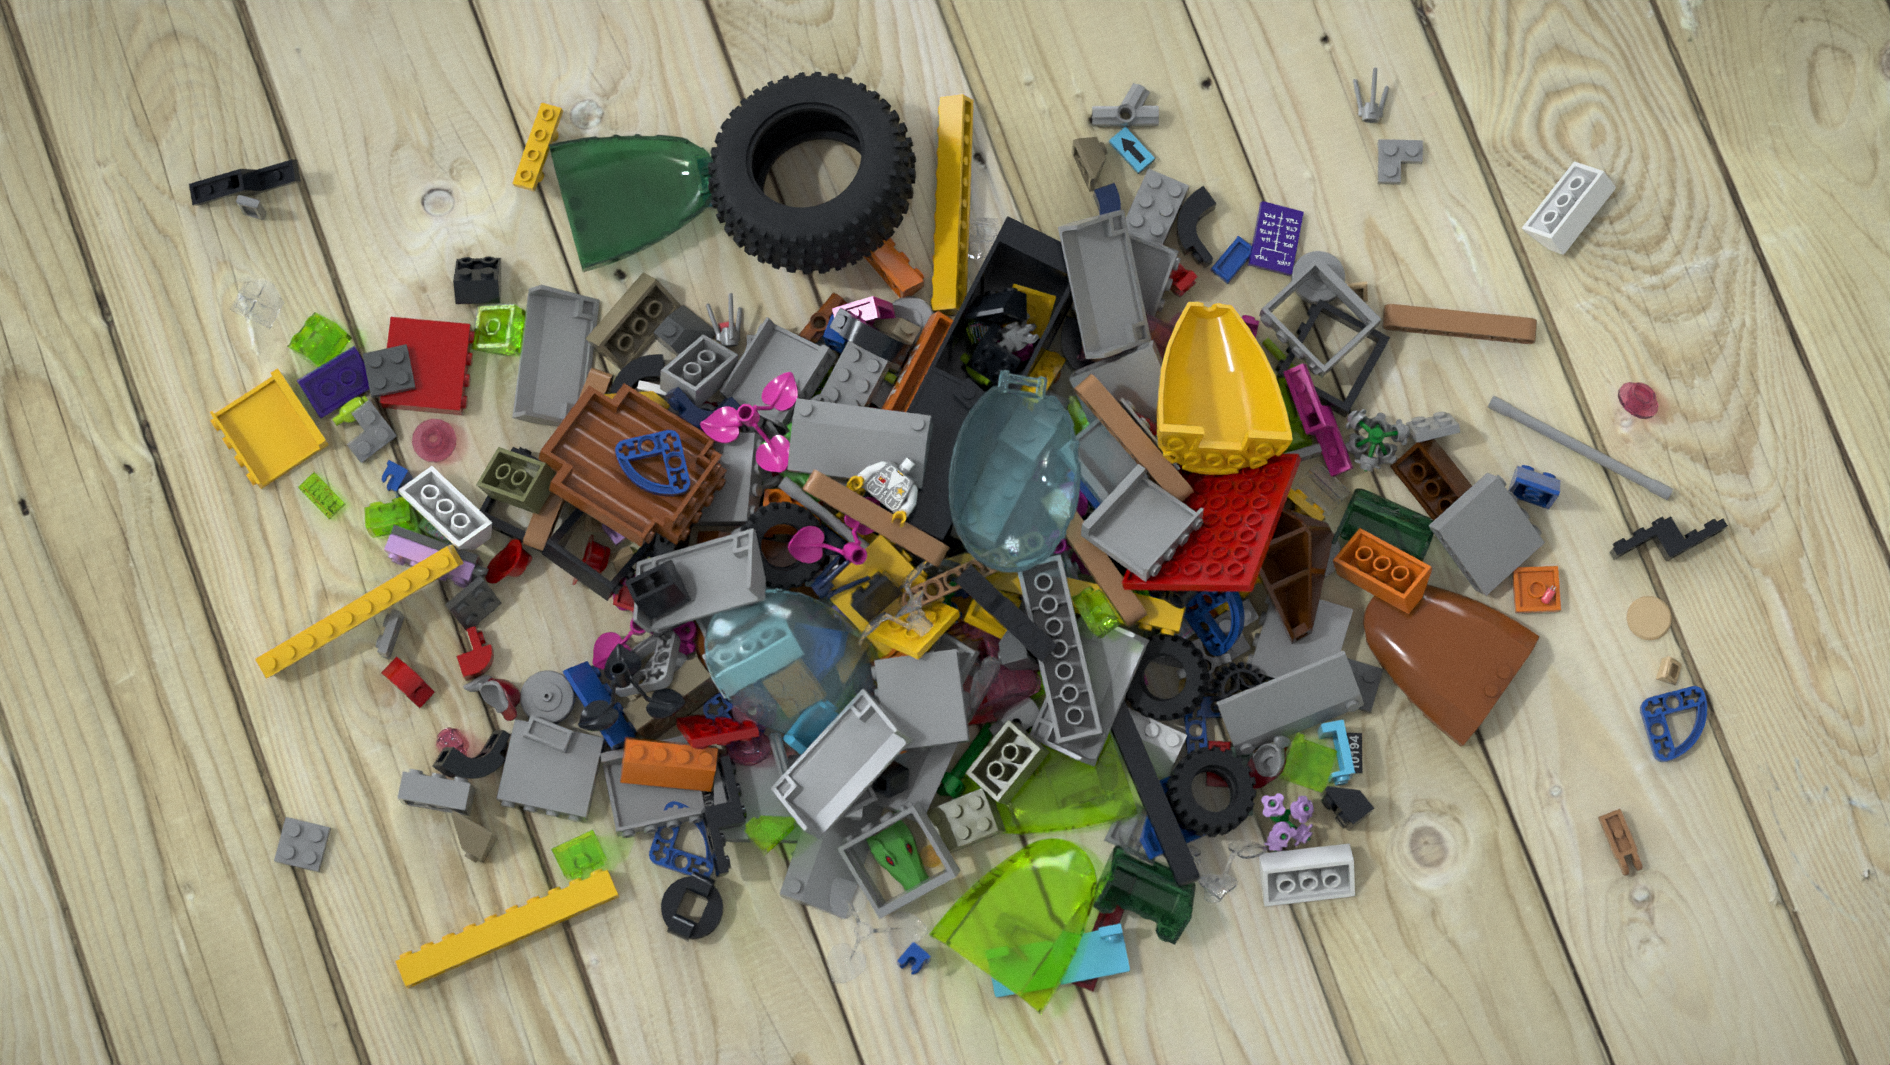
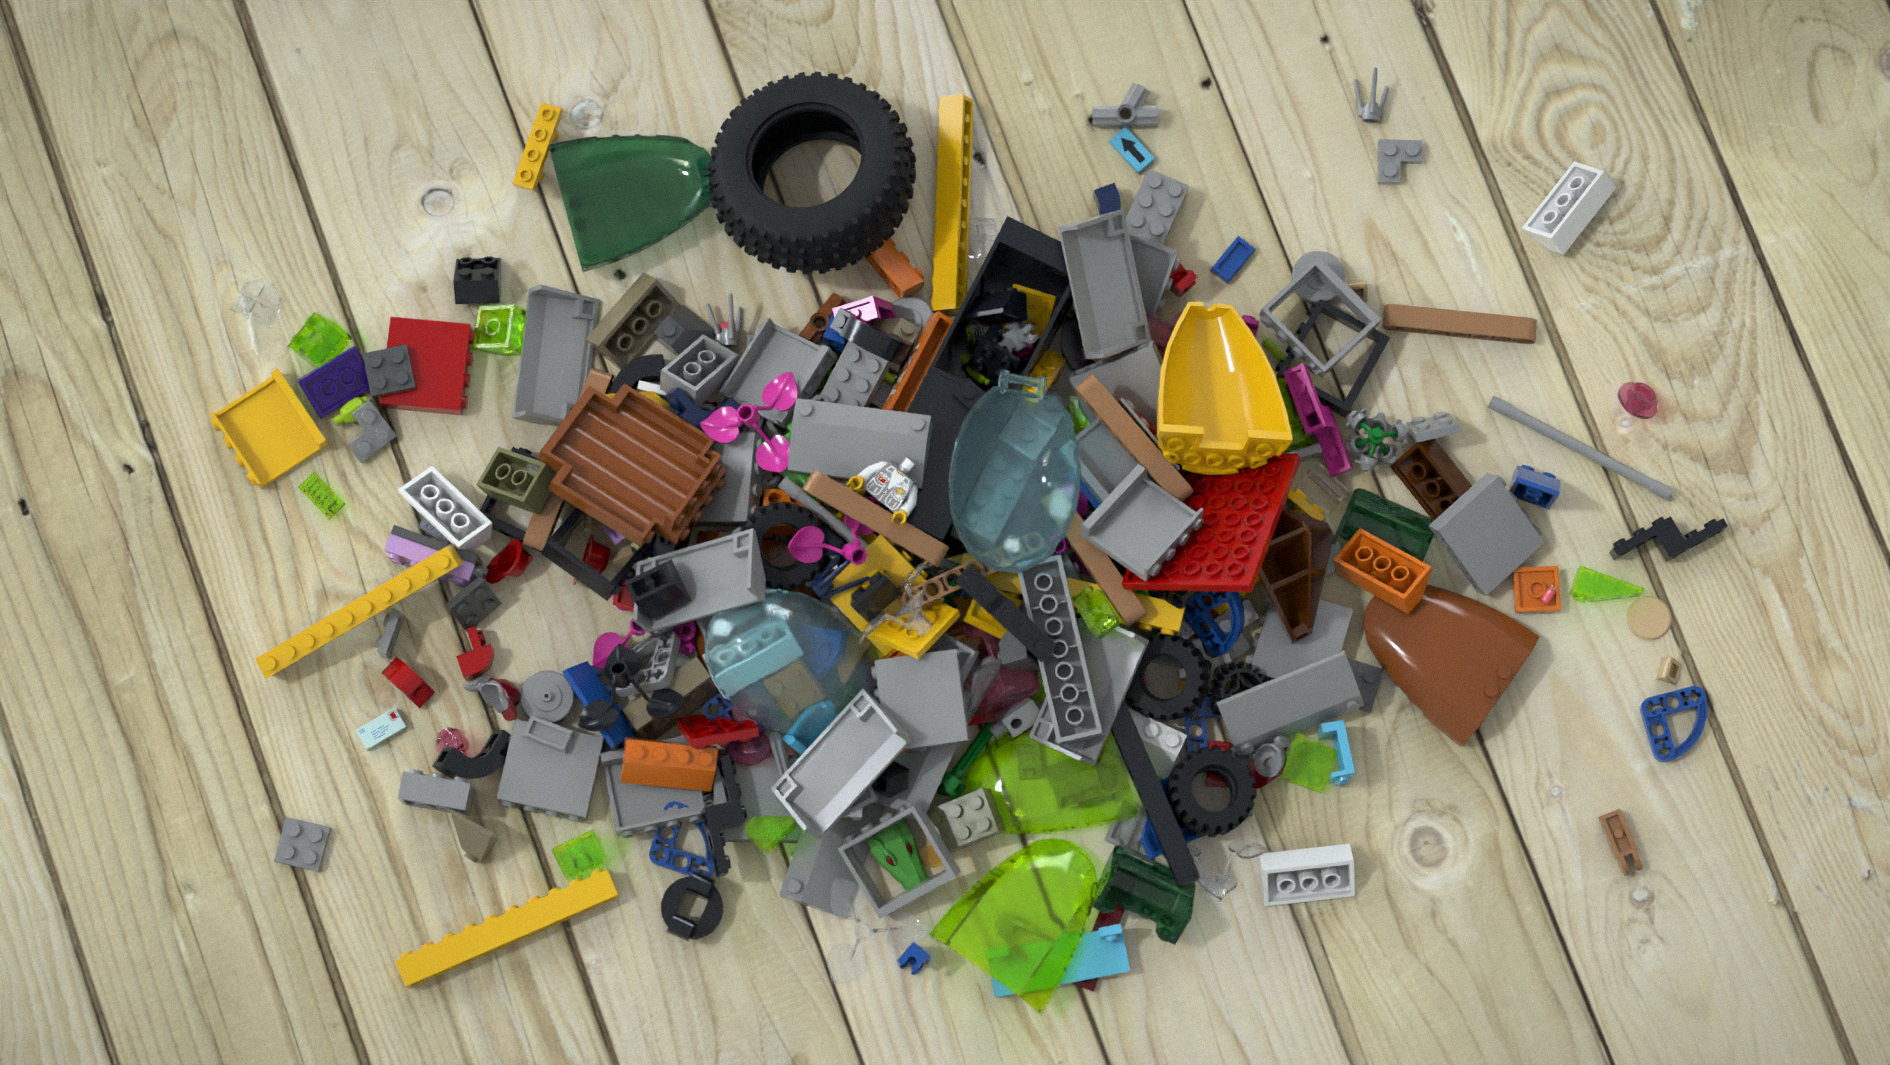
black bracket [189,159,301,206] -> none
light grey tile [236,195,267,220] -> none
clear neon green slope [364,497,416,538] -> none
blue hinge [382,460,413,501] -> none
clear pink piece [412,419,457,463] -> none
blue beam [615,430,690,497] -> none
olive brick [966,720,1050,805] -> none
dark tan slope [1072,137,1107,192] -> none
black arch [1176,186,1216,269] -> none
dark purple tile [1248,201,1304,276] -> none
lavender plant [1261,793,1314,852] -> none
black slope [1320,786,1374,831] -> none
black sticker [1347,733,1362,773] -> none
none -> light aqua tile [356,708,407,751]
none -> clear neon green slope [1568,566,1644,603]

